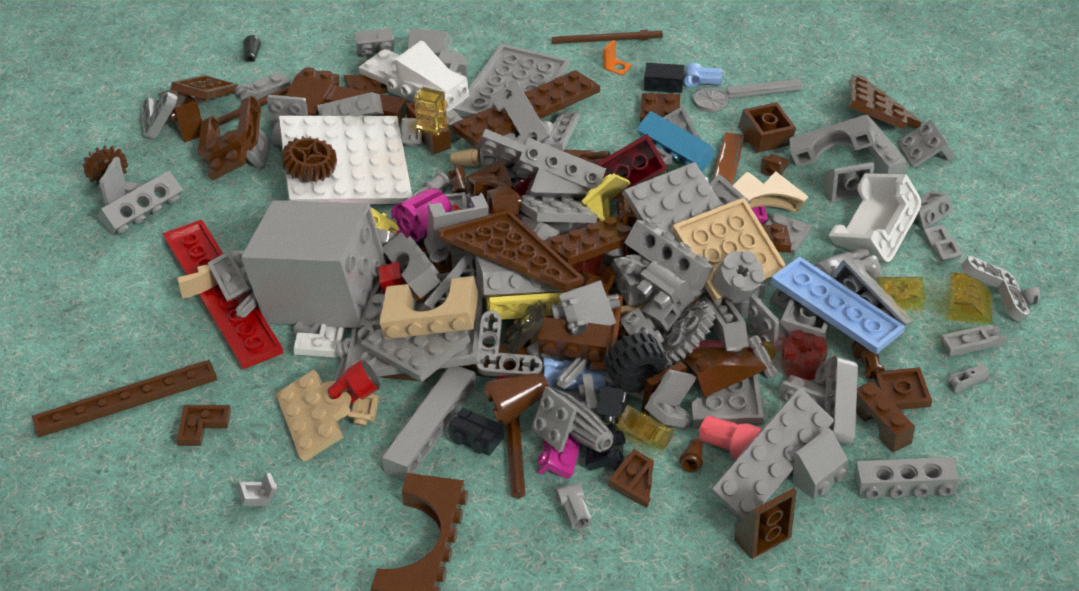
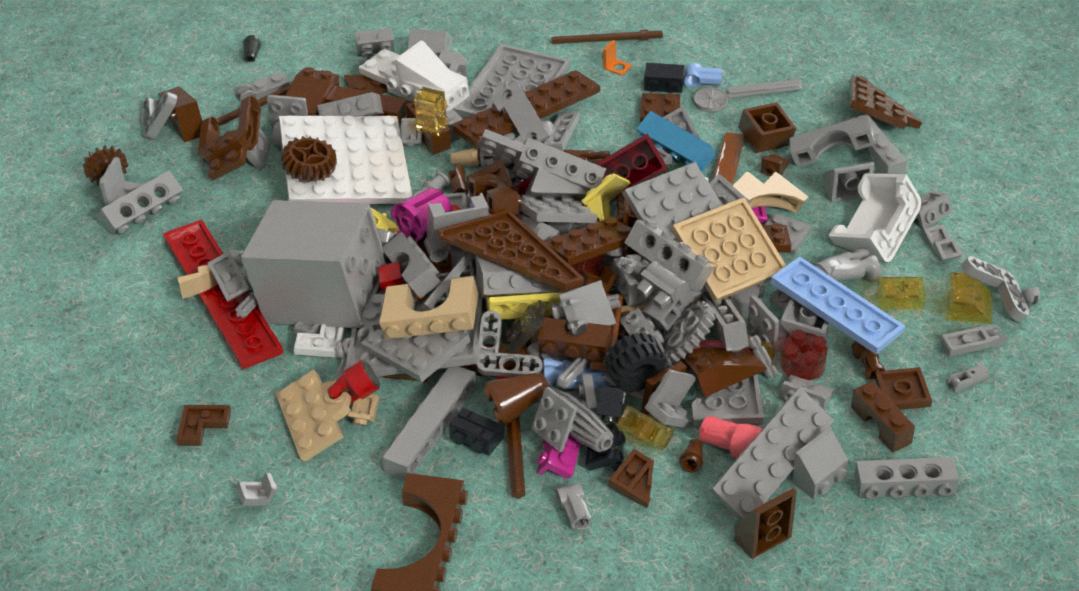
reddish brown plate [32,359,217,437] -> none
reddish brown plate [170,75,239,101] -> none
light grey brick [712,251,765,303] -> none
light grey beam [815,356,858,446] -> none
light grey slope [831,257,914,345] -> none
light grey bracket [898,120,956,167] -> none

